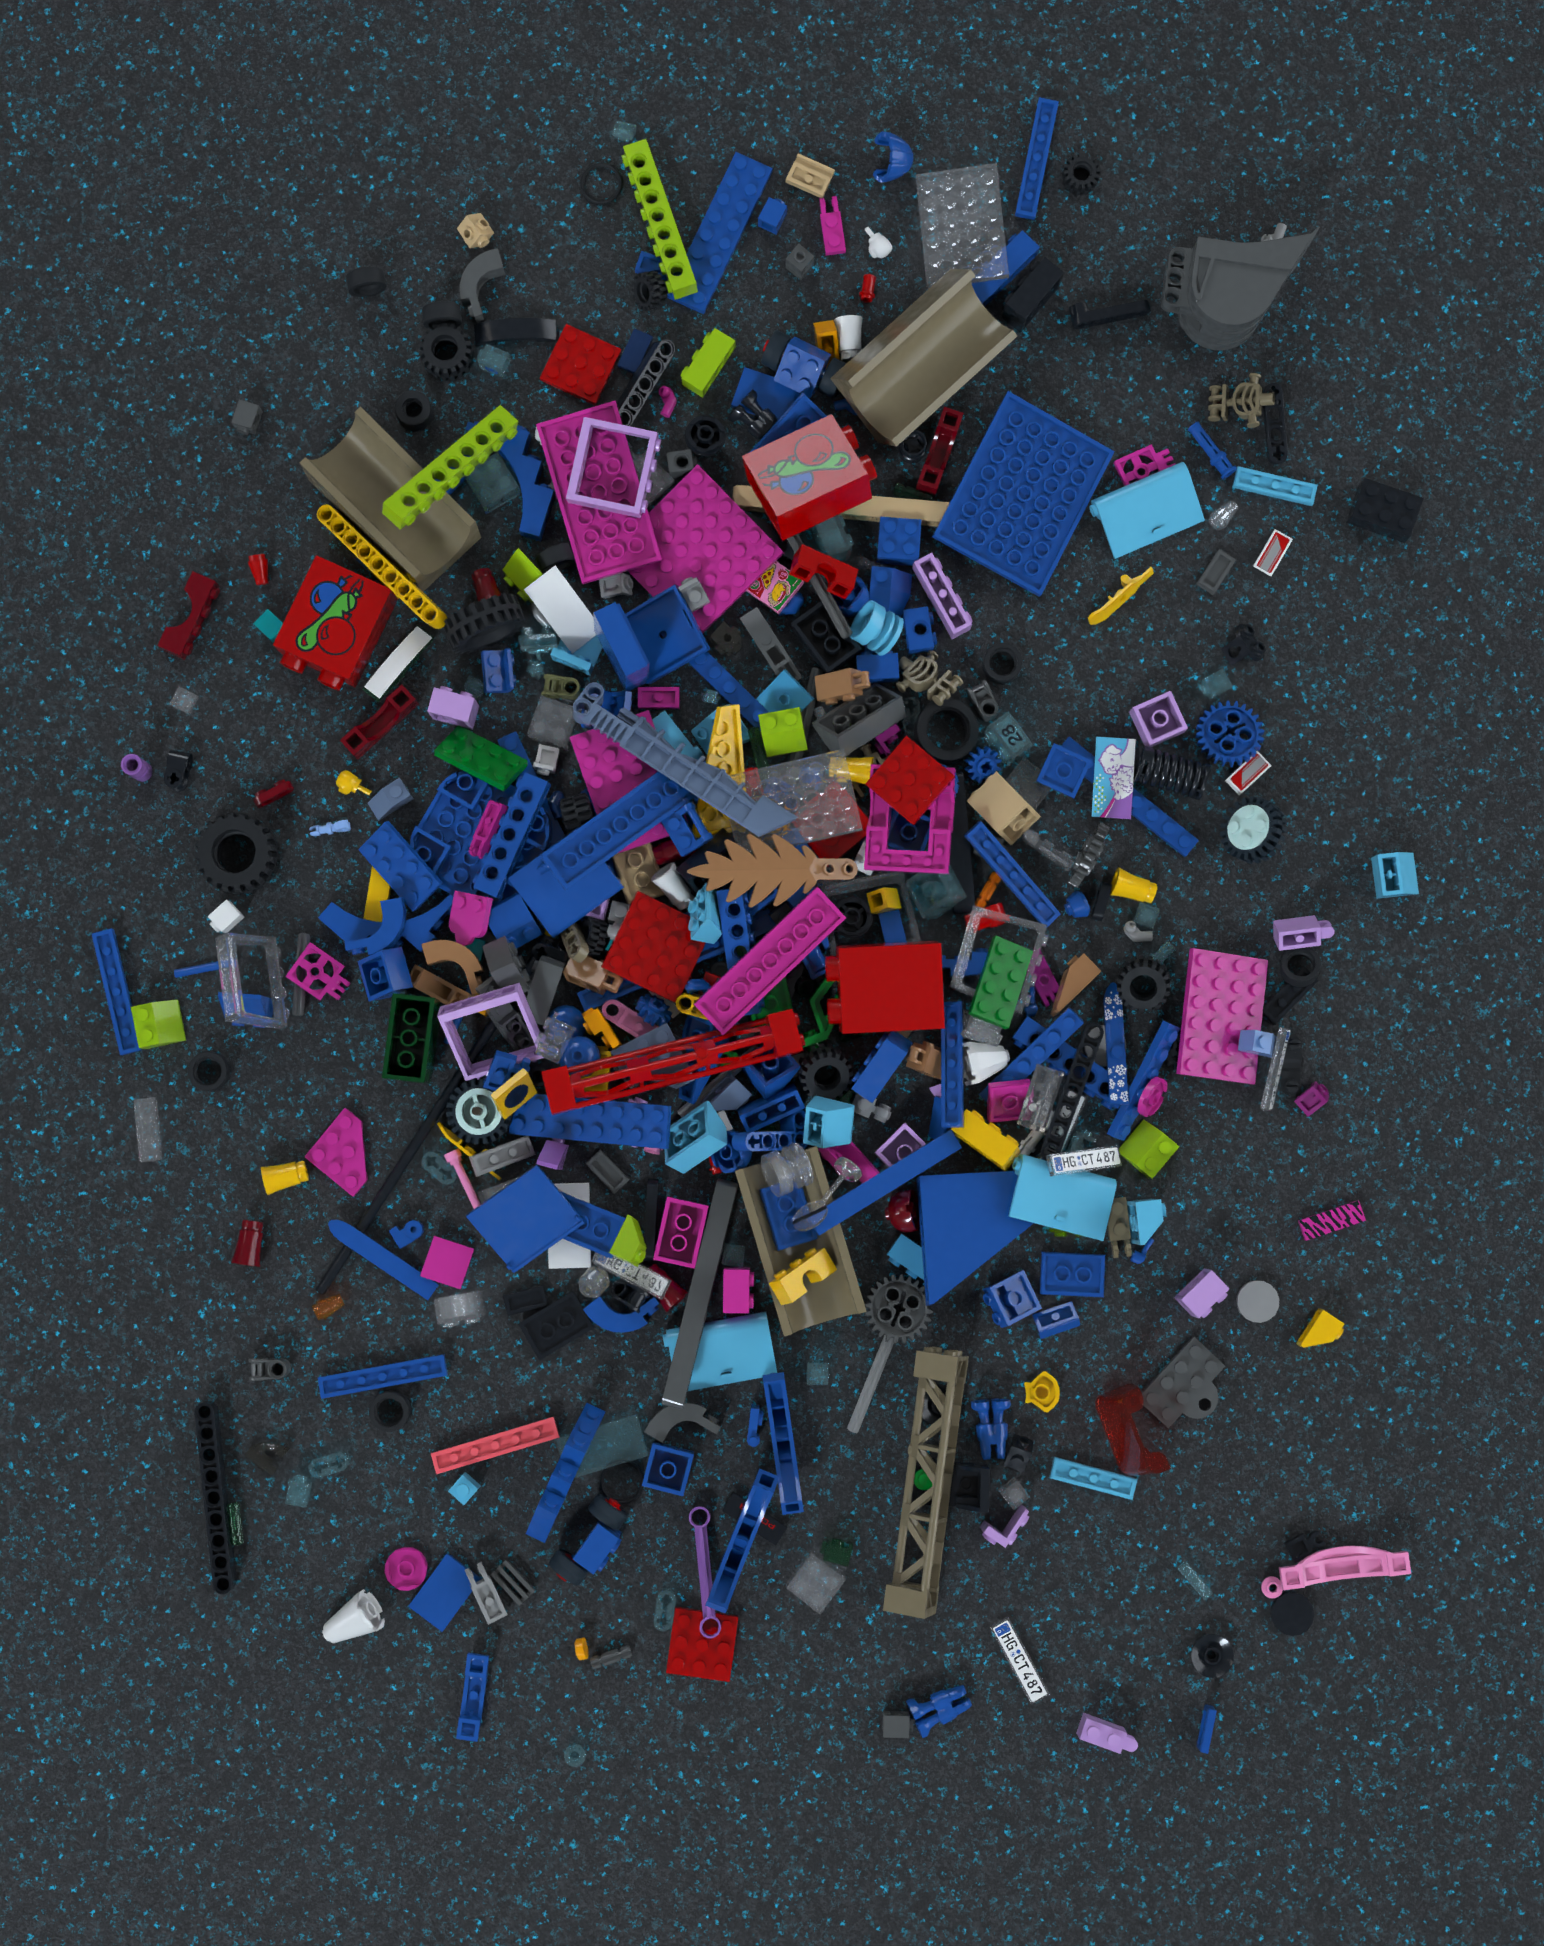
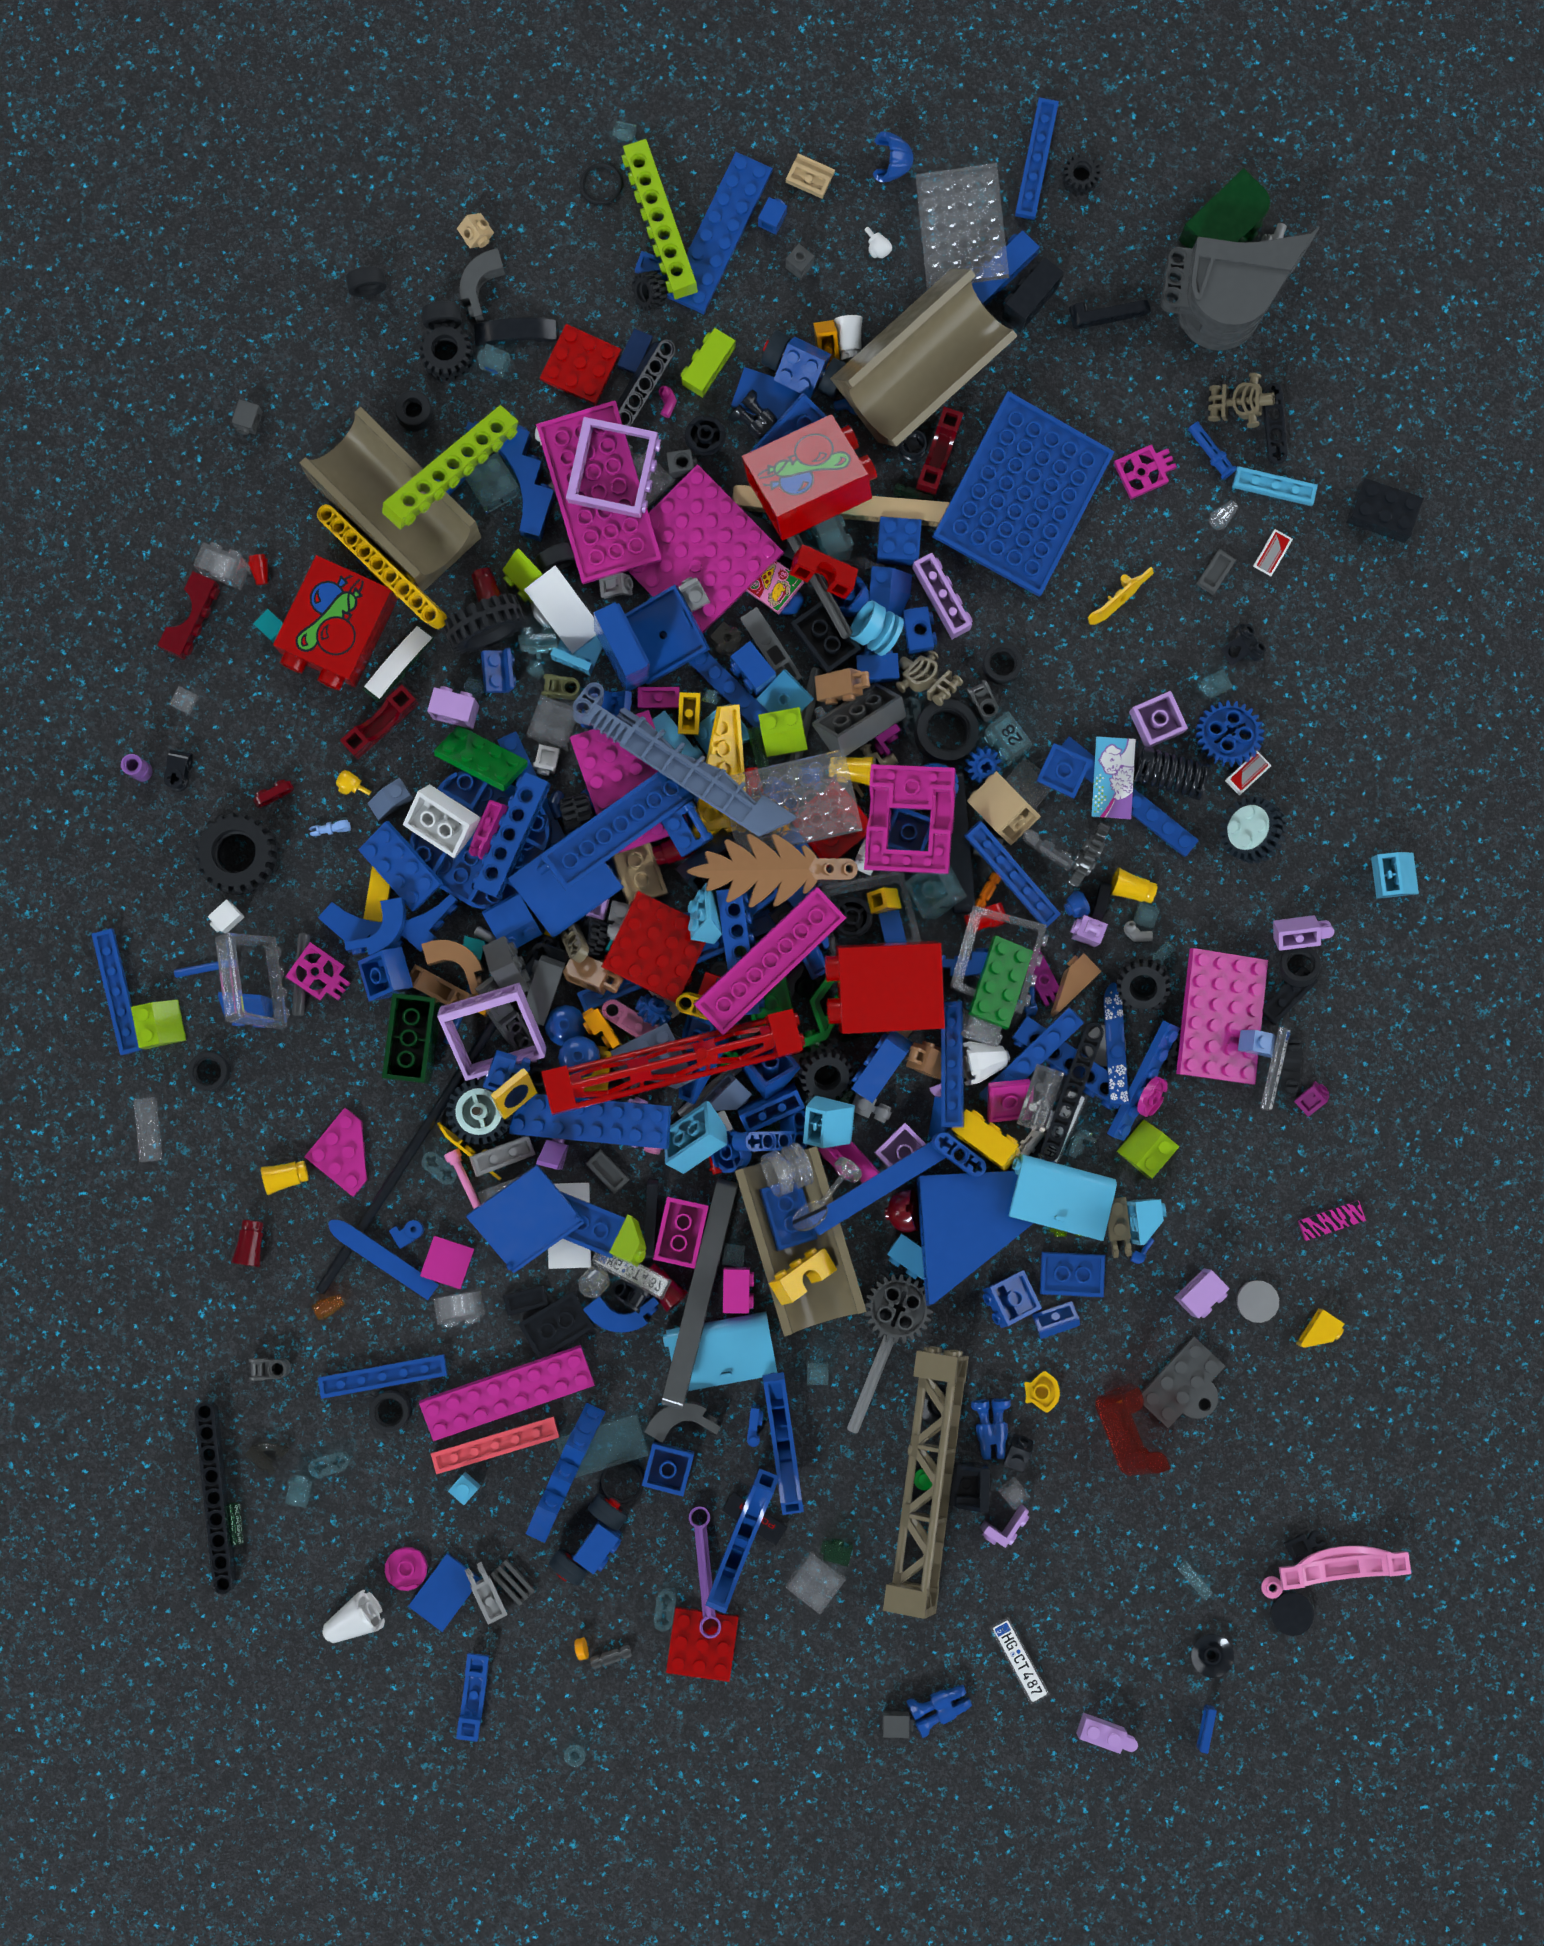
dark pink plate [449,890,493,946] -> none
clear bracket [534,1011,576,1064] -> none
white plant [651,862,694,910] -> none
blue arm [685,979,711,994] -> none
dark pink hinge [819,196,846,256] -> none
red pin [859,274,876,303] -> none
red plate [866,735,955,825] -> none
tile [1046,1145,1122,1177] -> none
medium azure tile [1049,1457,1137,1500] -> none
medium azure door [1089,462,1205,559] -> none
none -> clear brick [194,542,250,590]
none -> white slope [403,784,481,858]
none -> dark pink plate [419,1345,595,1441]
none -> yellow slope [678,692,701,735]
none -> blue brick [730,641,776,697]
none -> blue beam [932,1132,986,1176]
none -> lavender brick [1070,915,1108,948]
none -> dark green brick [1179,168,1270,249]

